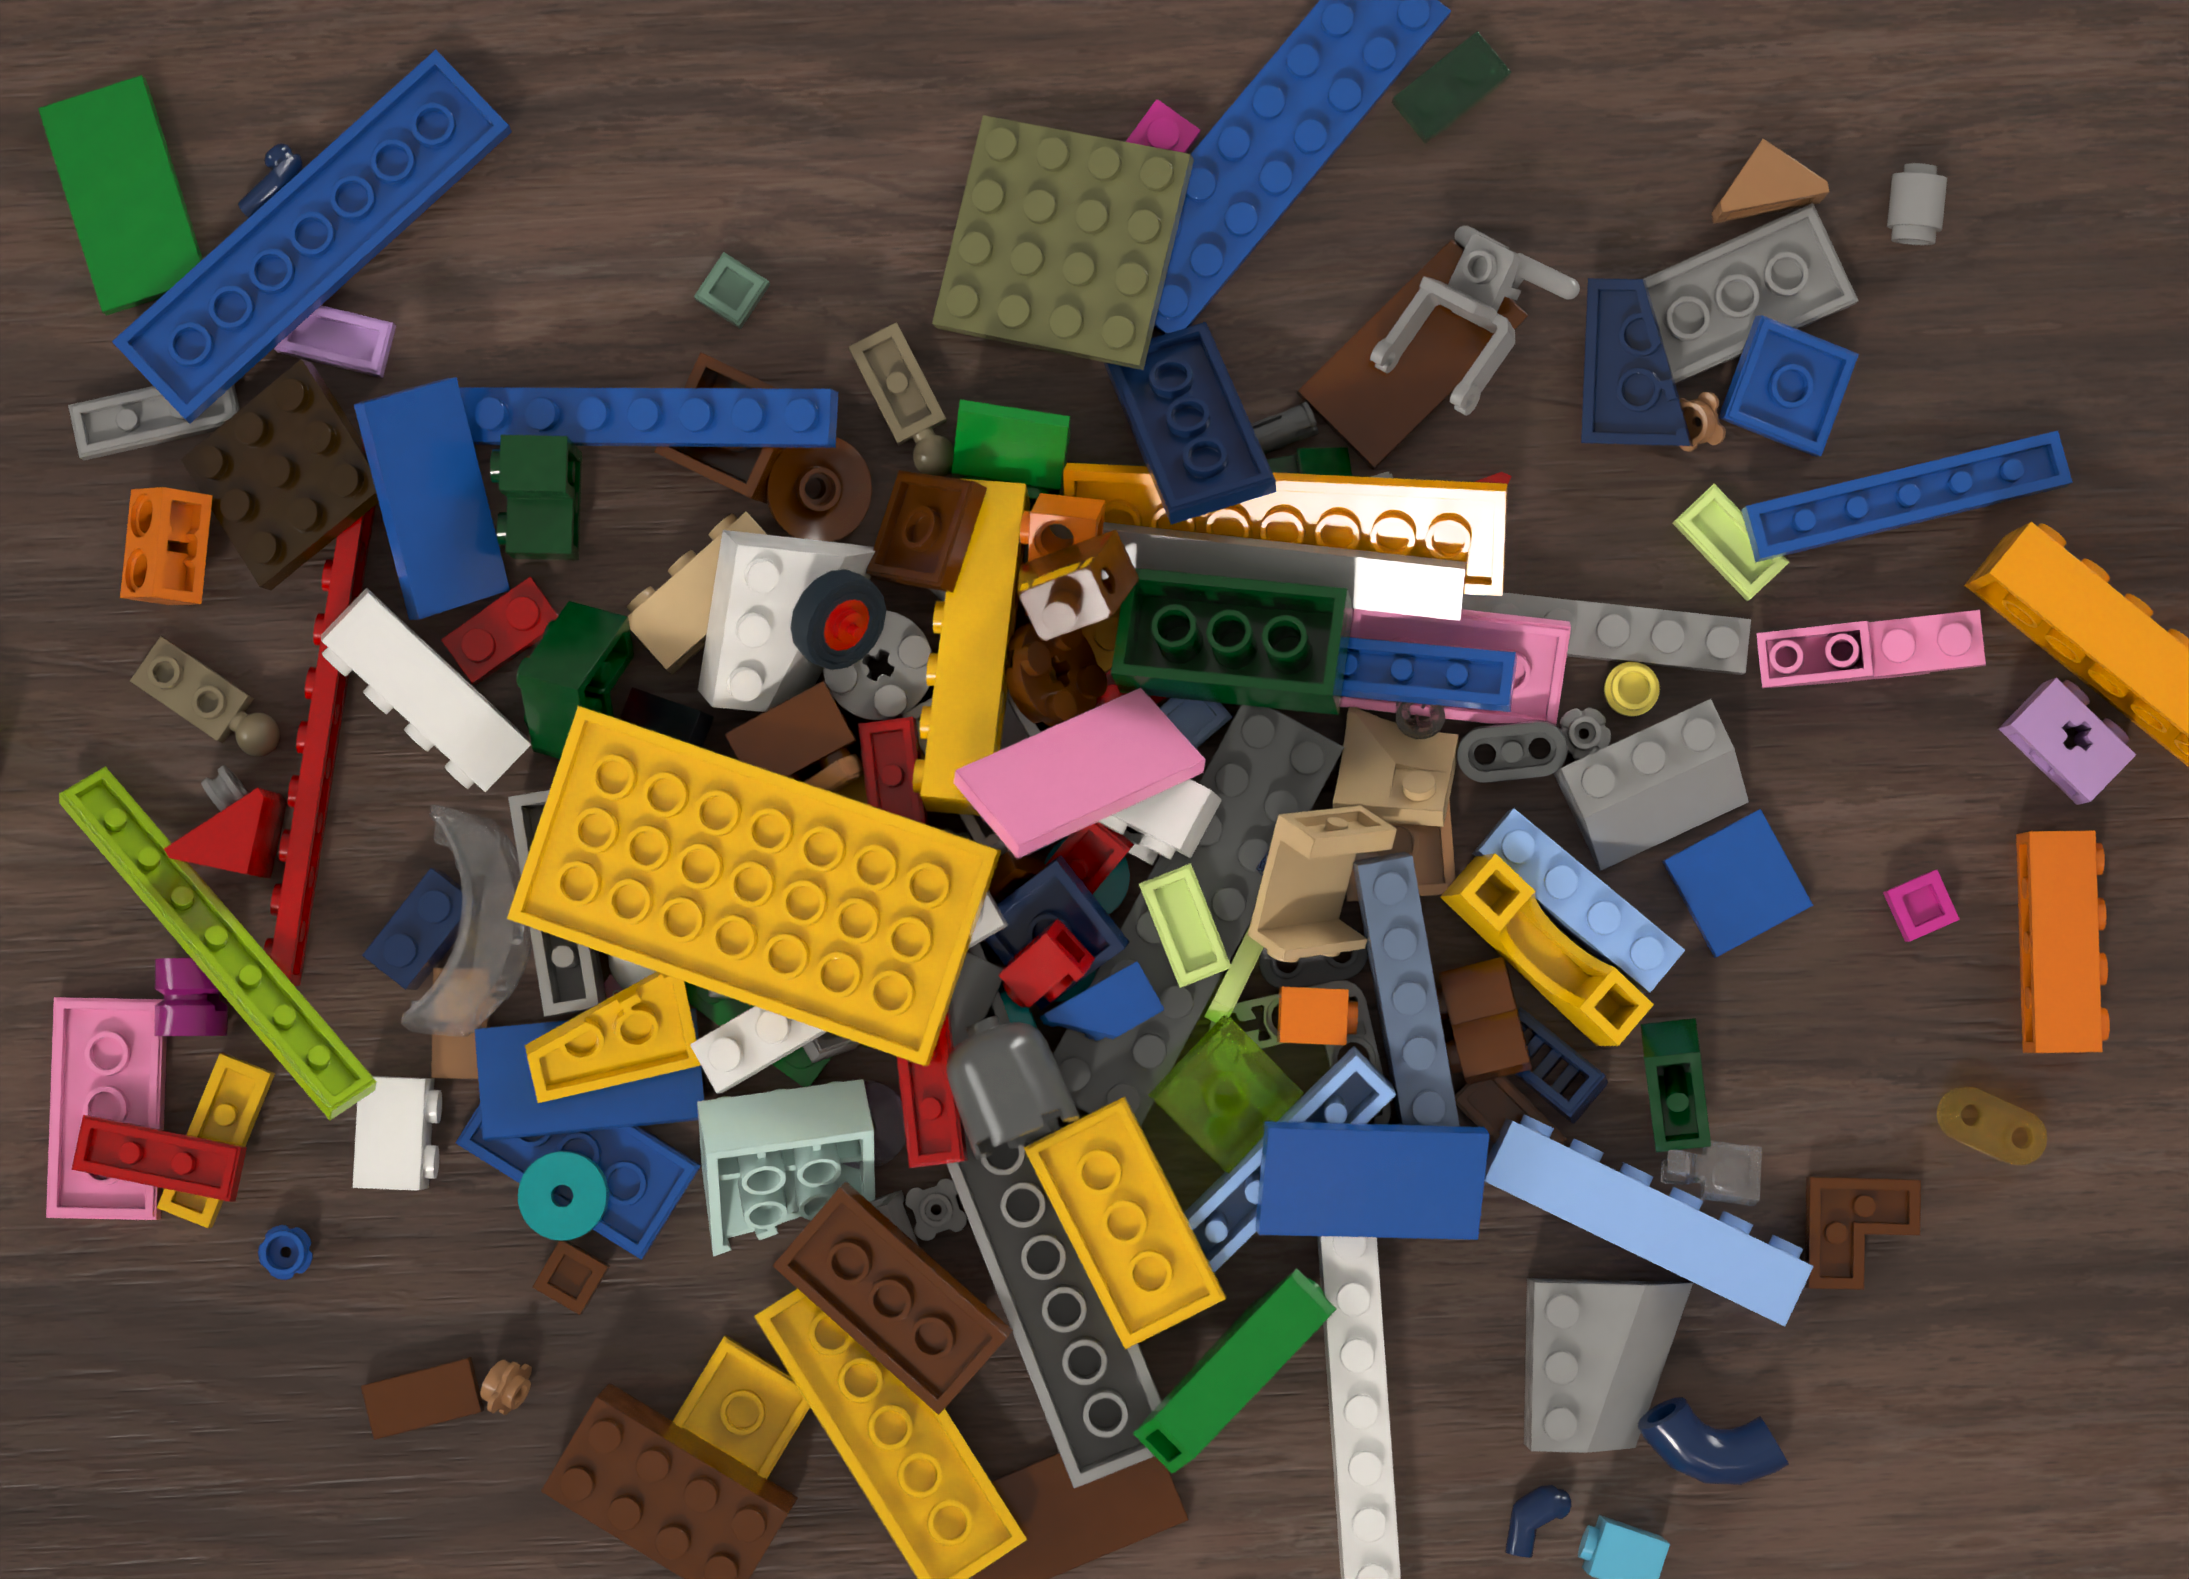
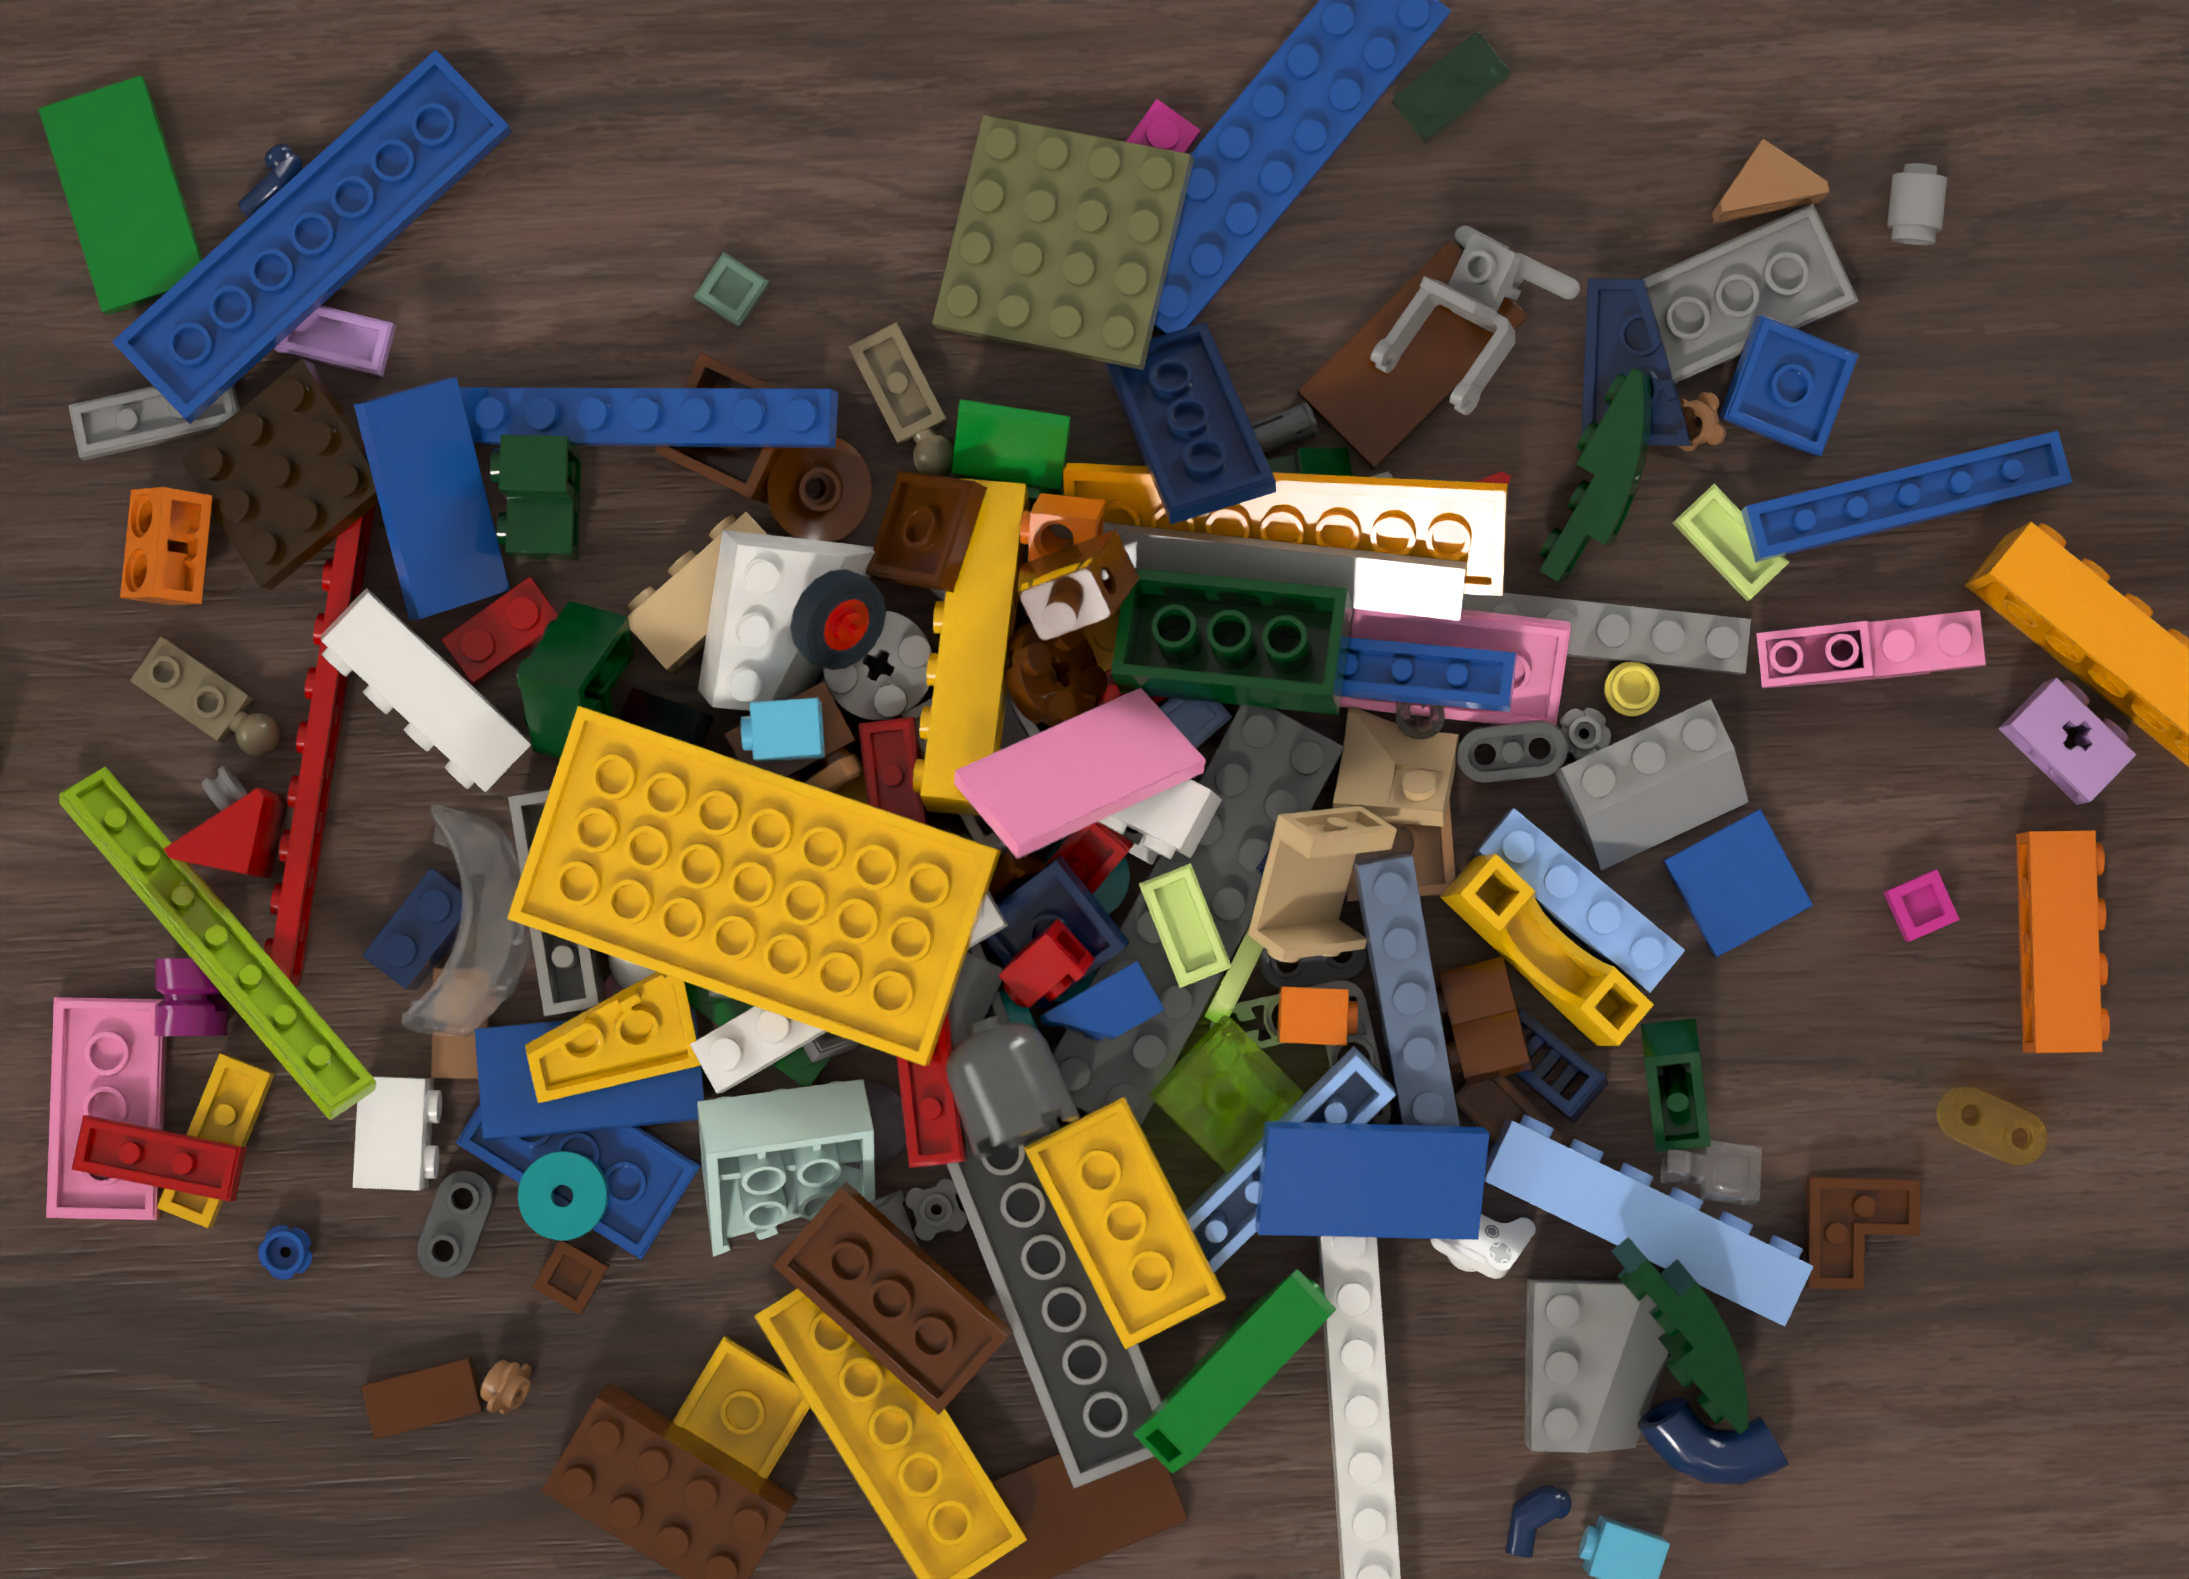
none -> dark grey plate [417,1170,495,1278]
none -> medium azure brick [741,698,825,763]
none -> white piece [1430,1214,1536,1279]
none -> dark green slope [1539,367,1652,582]
none -> dark green slope [1612,1237,1749,1434]

